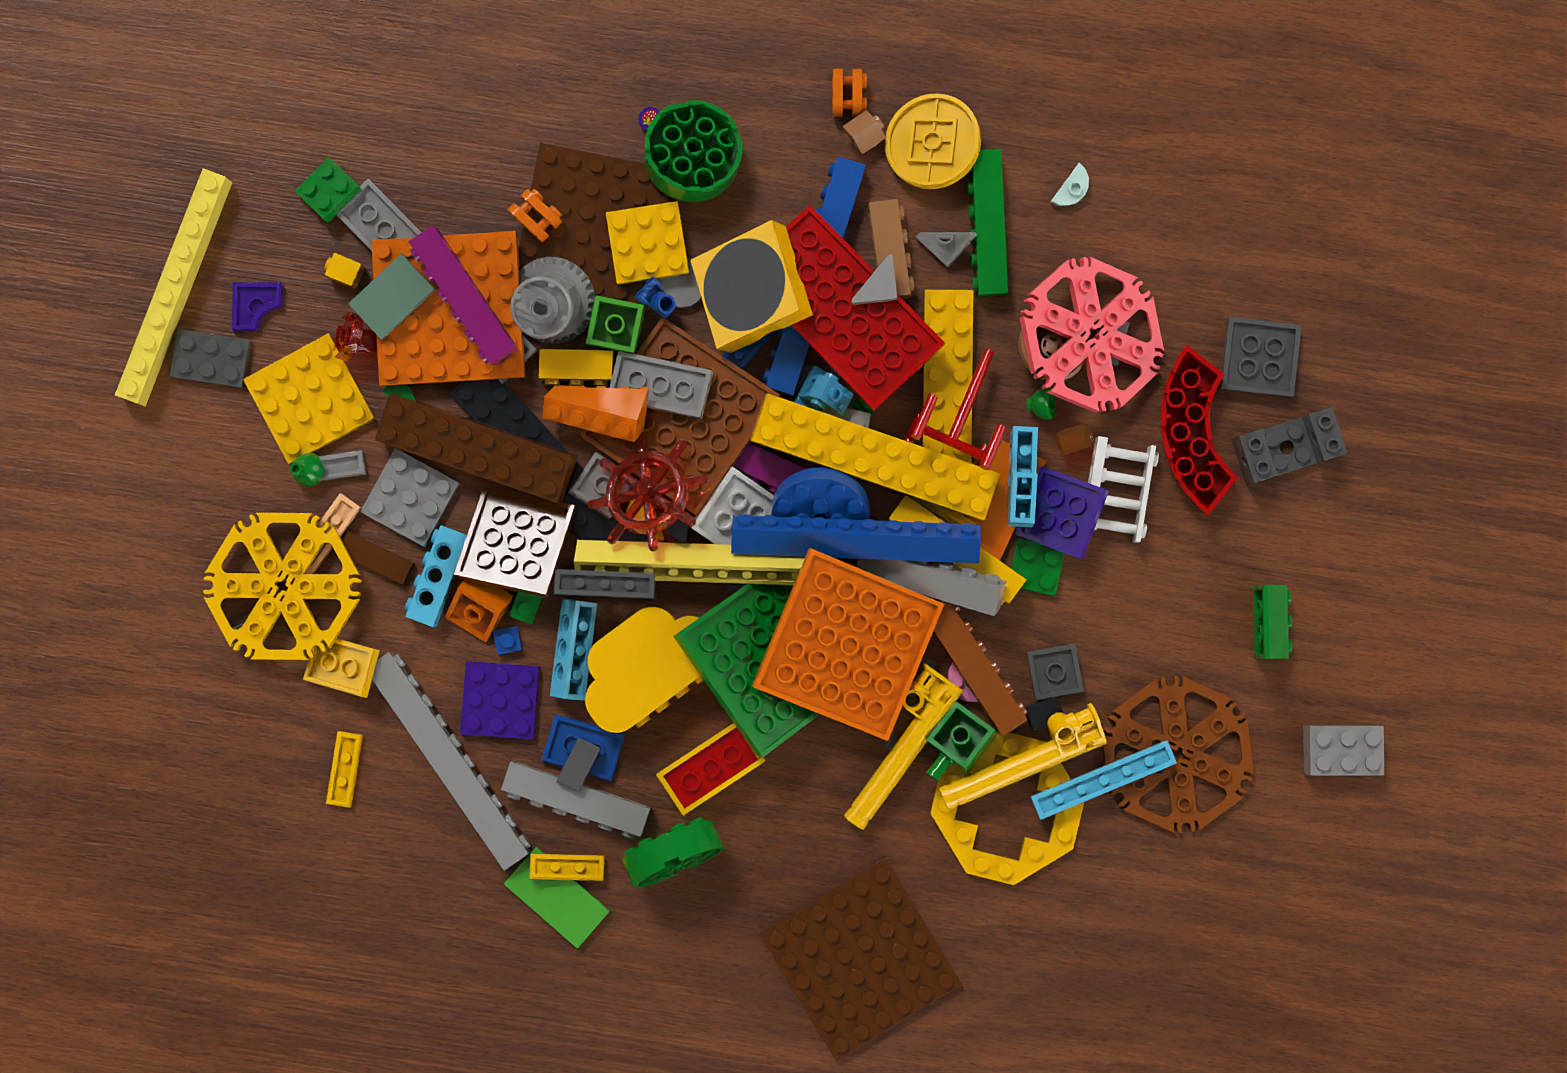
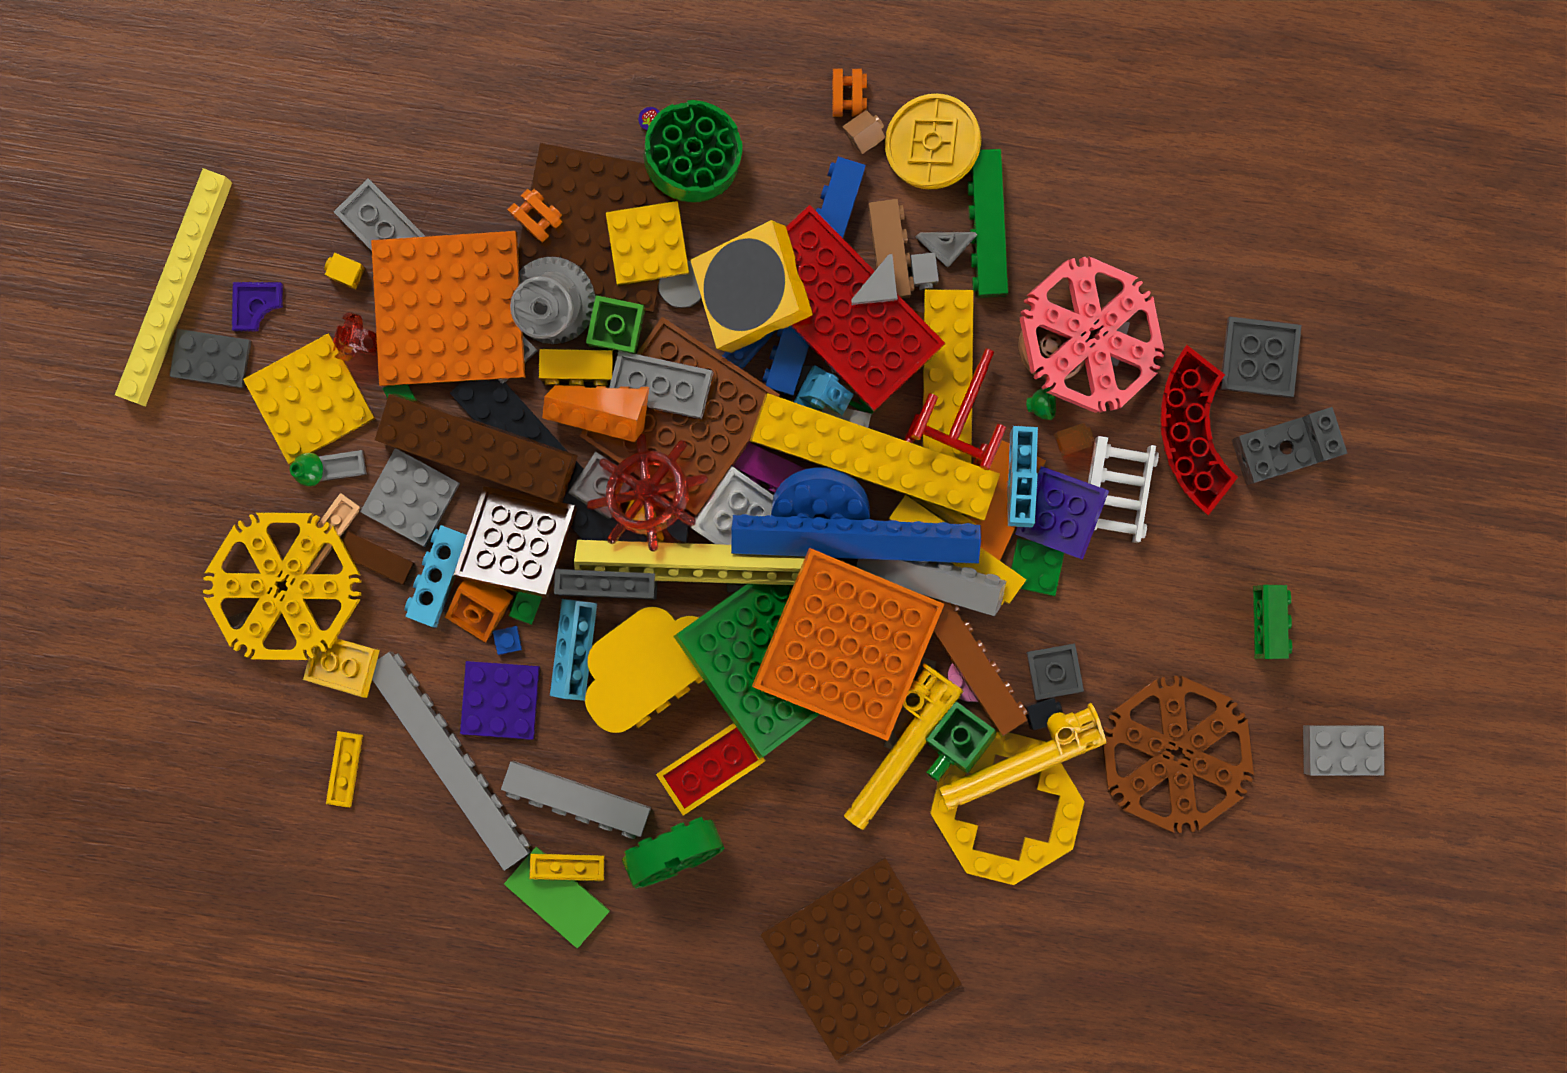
green plate [295,157,361,223] -> none
sand green tile [349,254,436,340] -> none
magenta brick [409,225,519,366] -> none
blue tile [541,714,626,781] -> none
dark grey tile [556,738,601,793] -> none
blue plate [635,276,676,318] -> none
medium azure plate [1030,740,1177,820] -> none
light aqua plate [1050,163,1089,207] -> none
none -> light grey brick [910,252,939,291]

